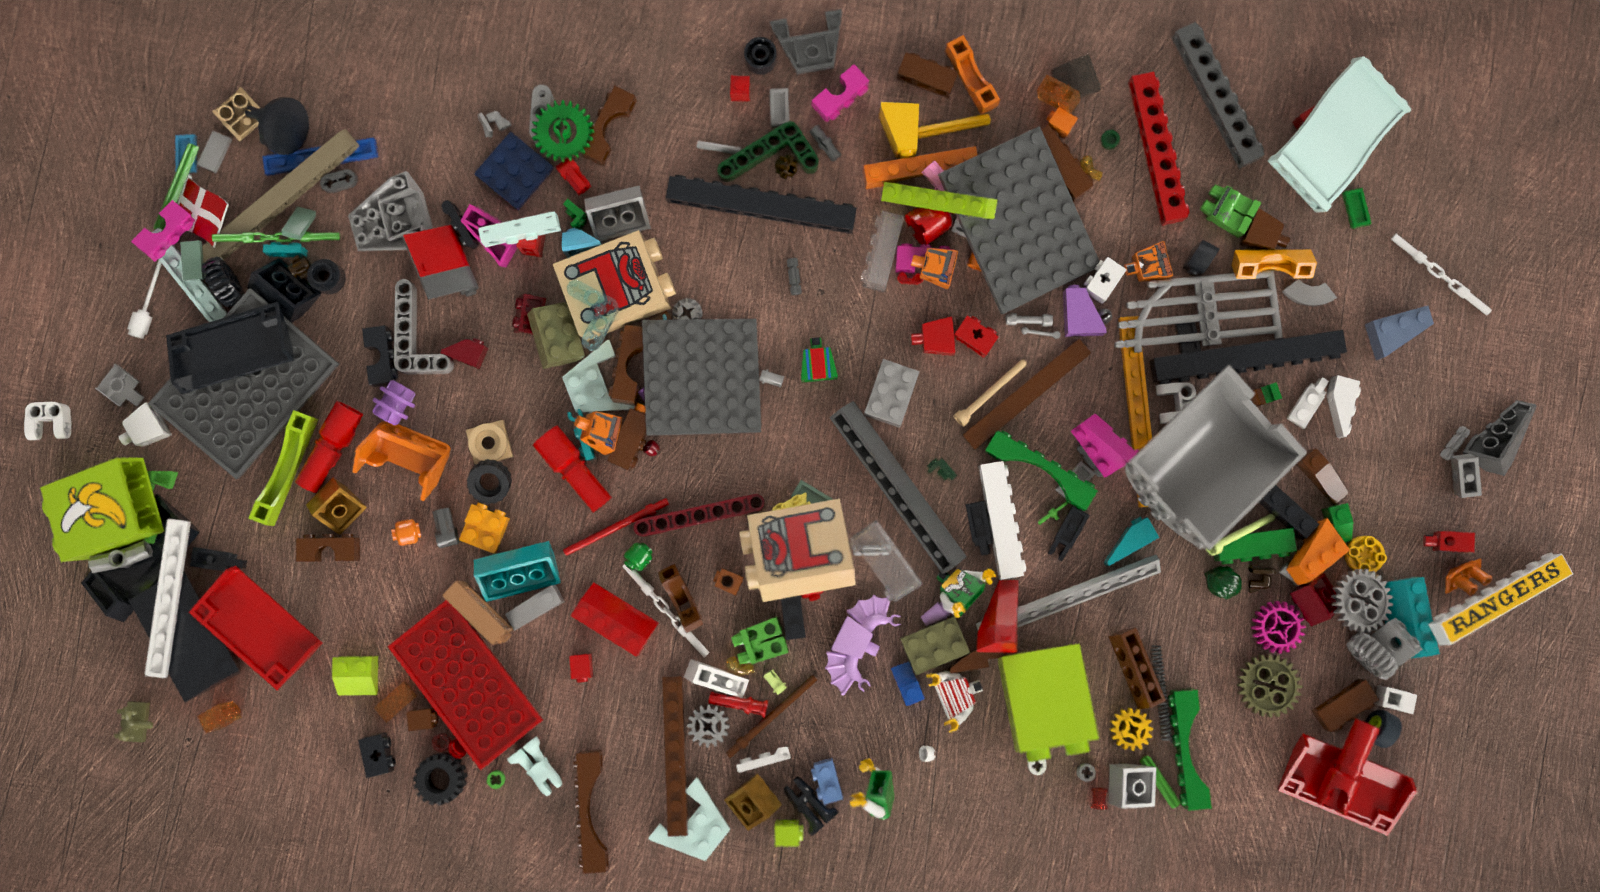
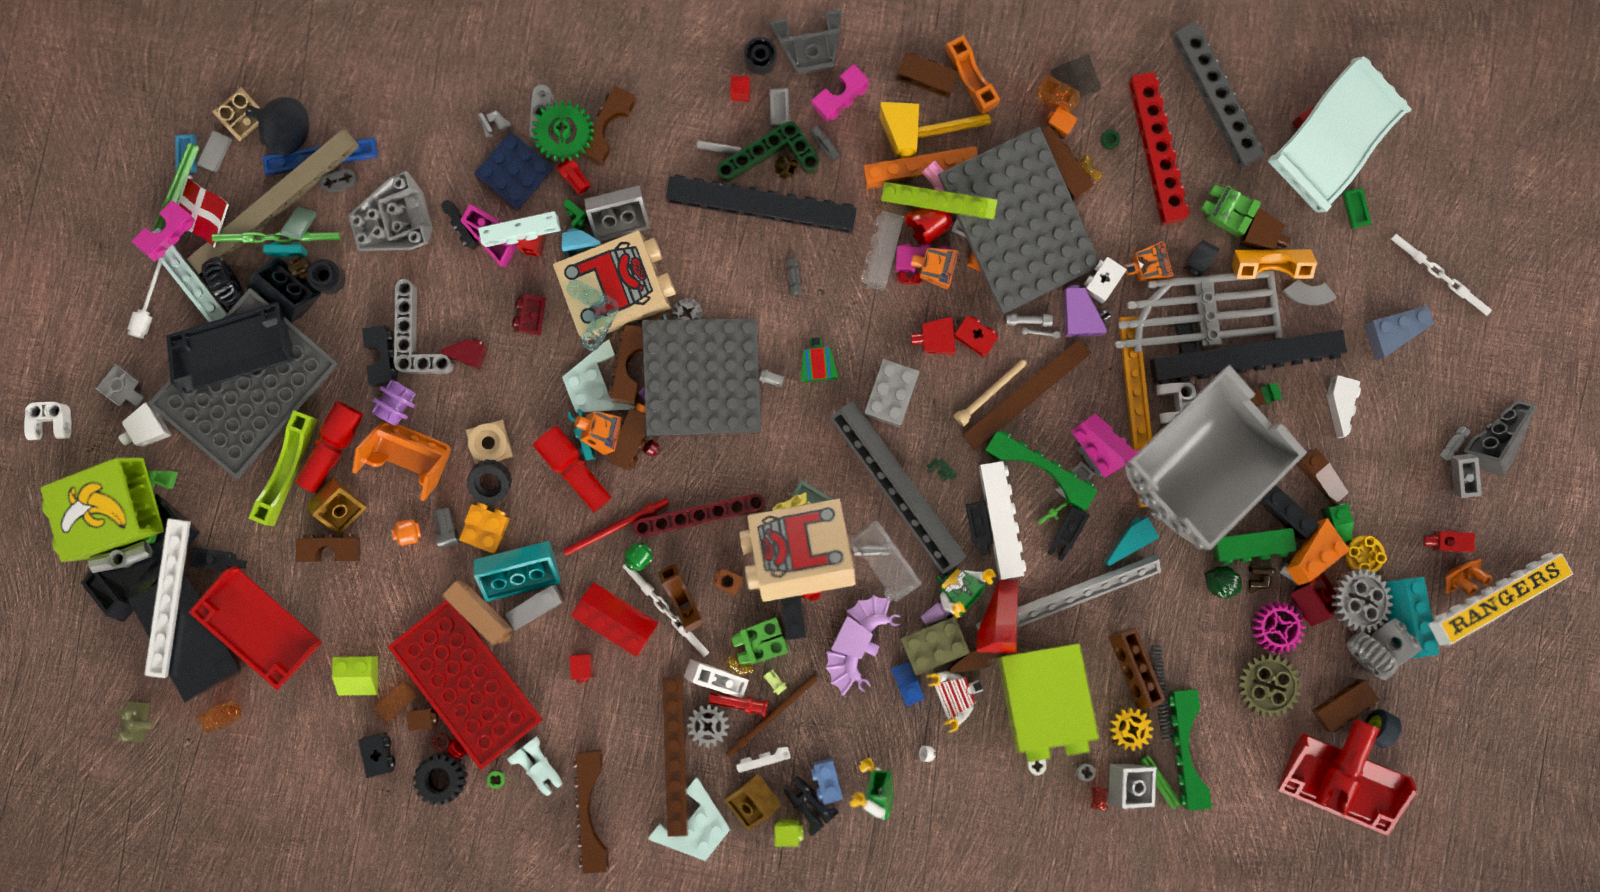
sand green tile [180,240,205,281] -> none
red door [402,225,479,300] -> none
olive brick [527,302,585,369] -> none
yellowish green piece [1206,514,1275,555] -> none
white hinge [1287,377,1329,429] -> none
white slope [1374,685,1417,714] -> none

